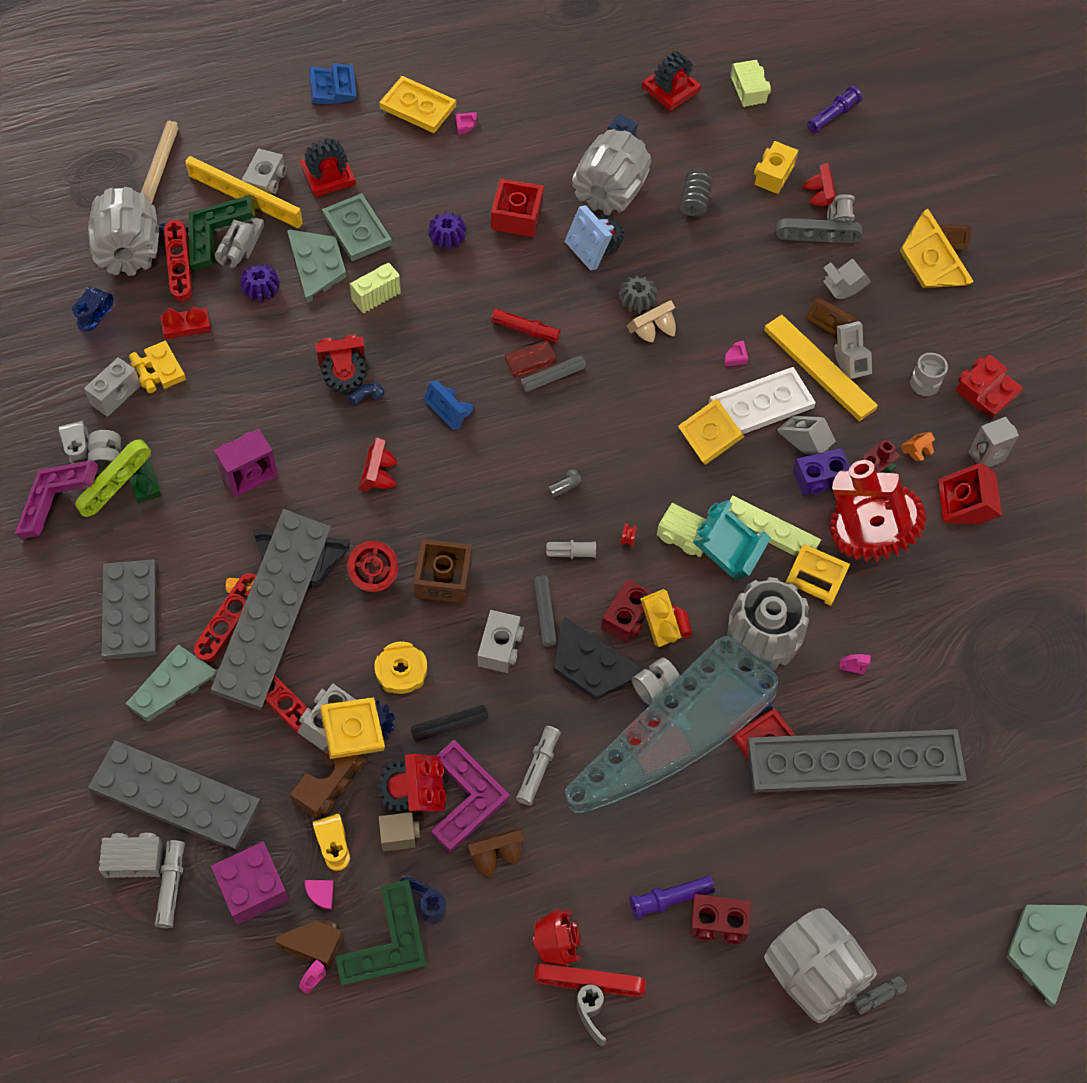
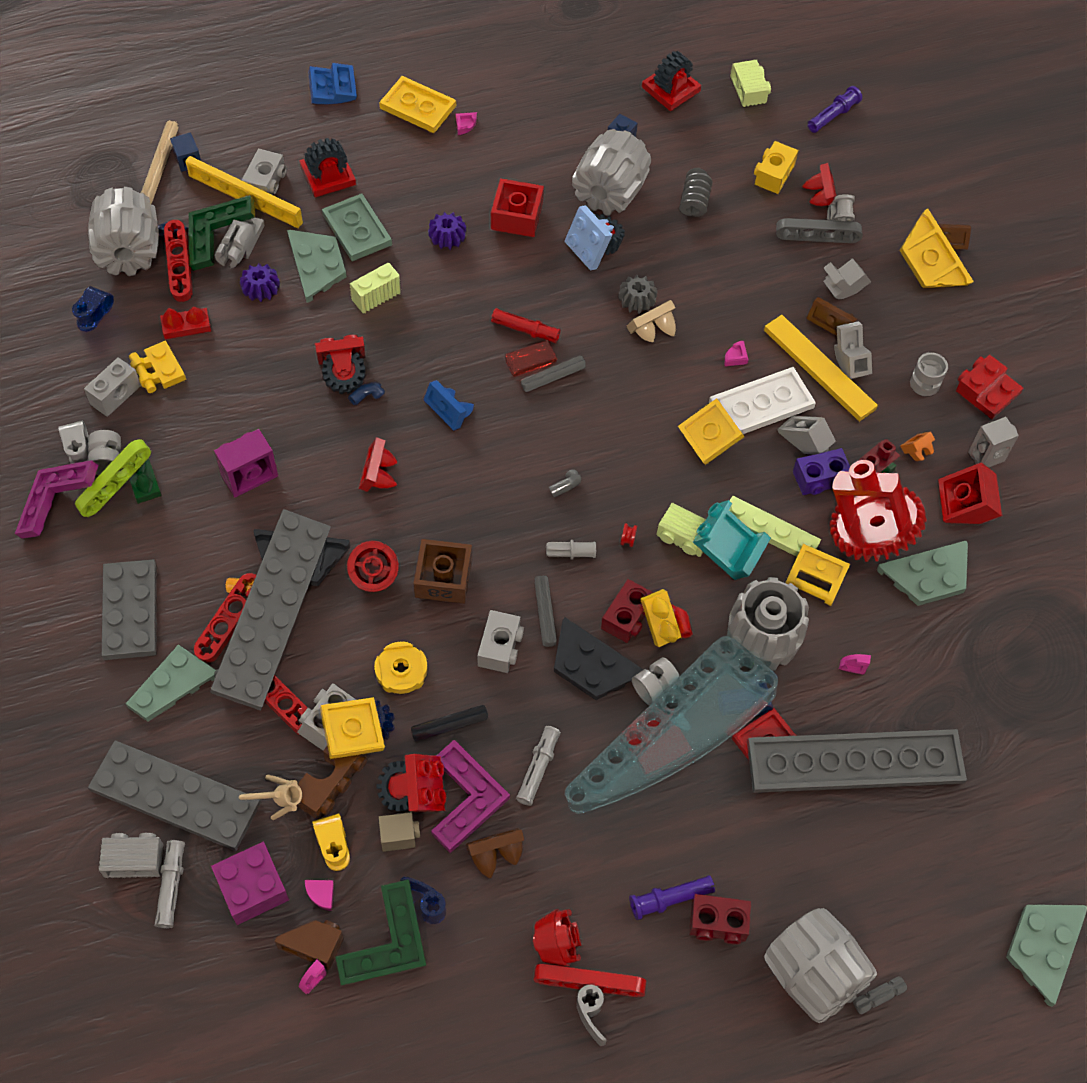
none -> dark blue brick [170,132,201,172]
none -> tan plant [239,775,302,820]
none -> sand green wing [877,541,968,606]

